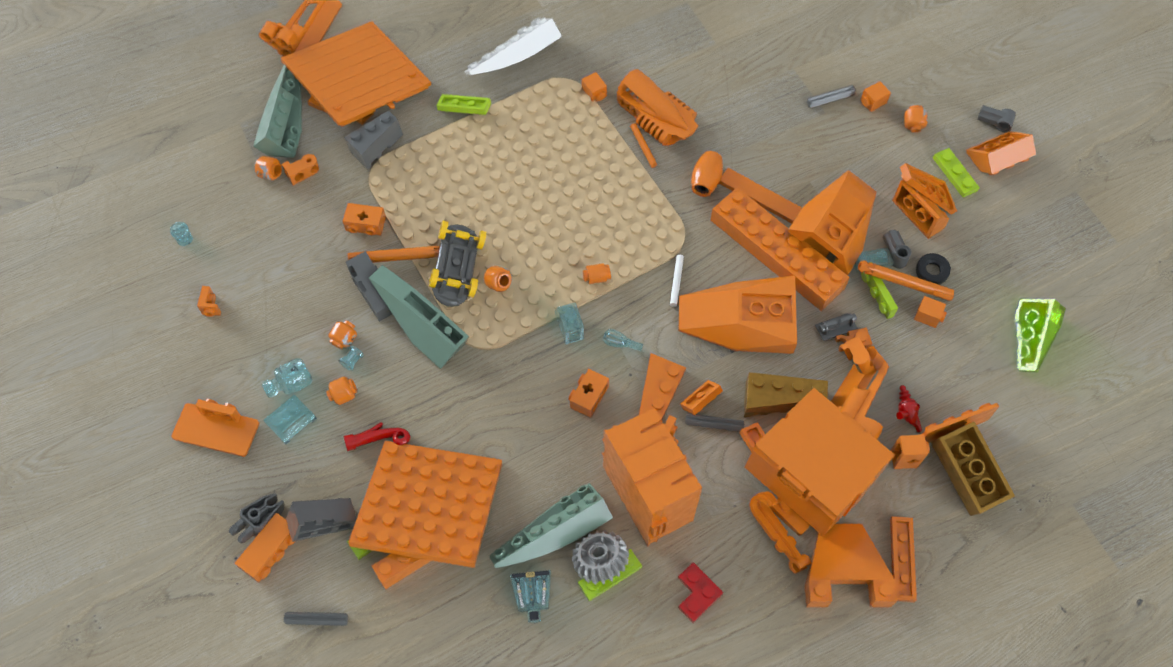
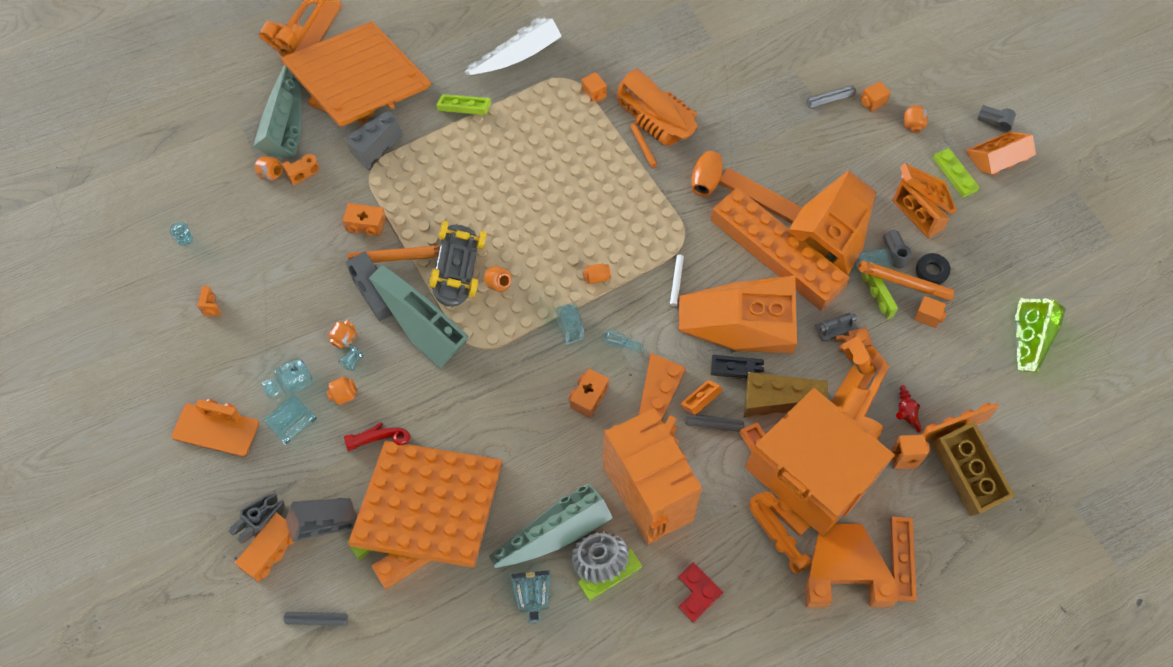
none -> black hinge [711,355,764,379]

